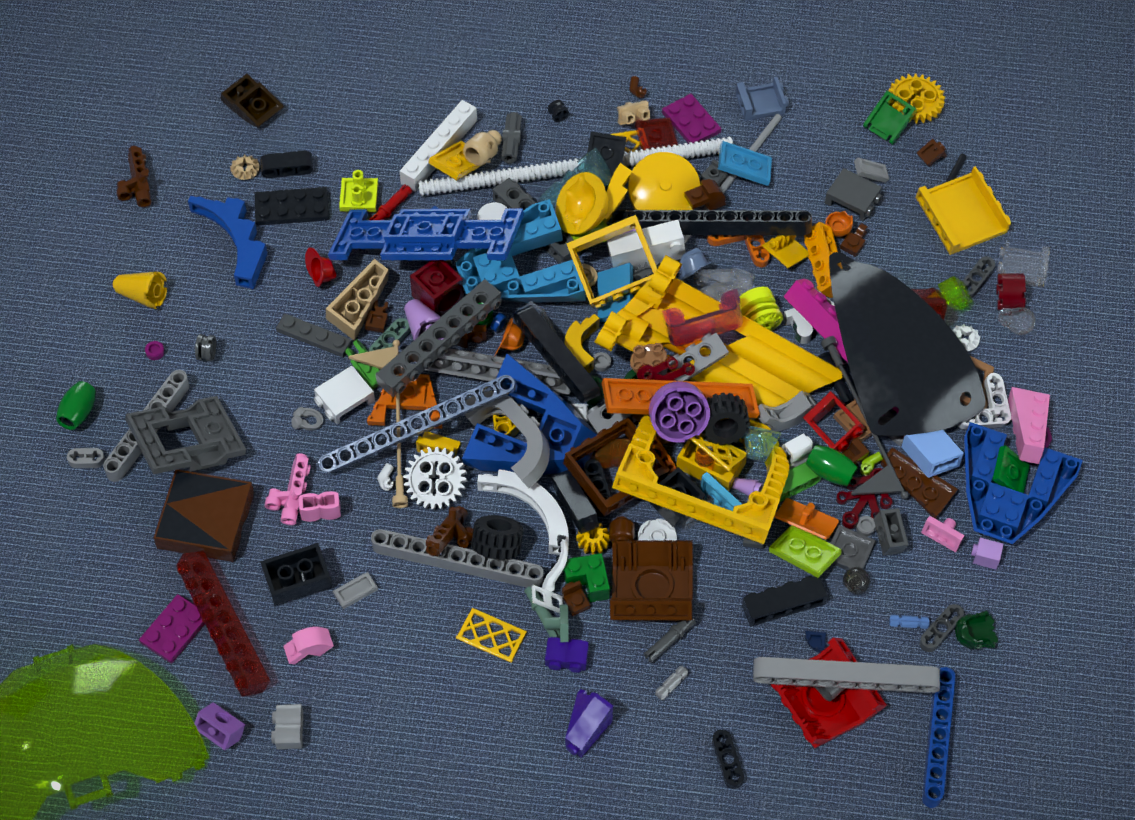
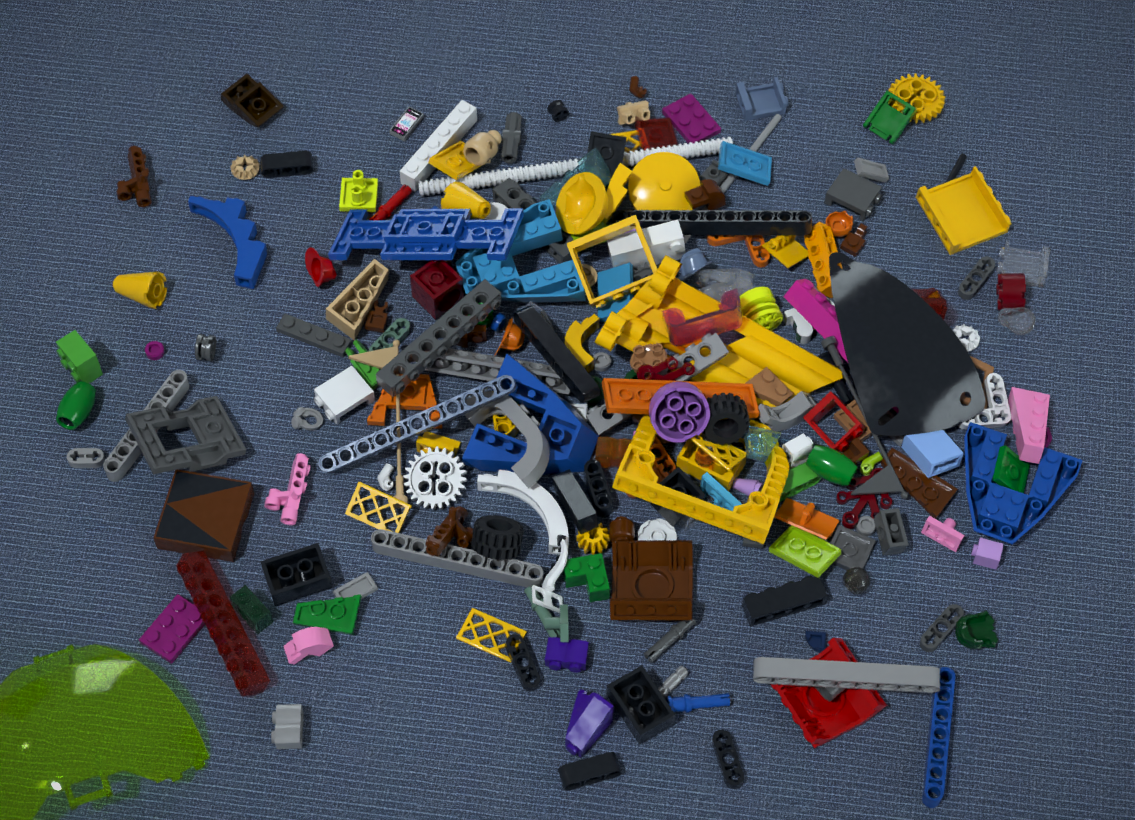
medium lavender brick [193,702,245,750] -> none
black plate [254,187,329,226] -> none
bright pink brick [299,491,341,522] -> none
lavender cone [404,299,444,340] -> none
reddish brown bracket [562,581,590,616] -> none
reddish brown window [563,417,670,517] -> none
medium blue axle [889,615,930,629] -> none
reddish brown bracket [917,139,947,167] -> none
clear neon green brick [937,276,972,310] -> none
none -> bright green brick [56,330,103,383]
none -> clear green brick [230,585,273,634]
none -> green wing [293,594,362,635]
none -> yellow window [345,481,412,533]
none -> tile [389,107,424,141]
none -> yellow cone [441,182,491,219]
none -> black beam [505,634,540,691]
none -> black beam [558,752,622,791]
none -> black brick [606,666,675,744]
none -> blue pin [666,693,730,713]
none -> medium nougat wing [745,367,793,406]

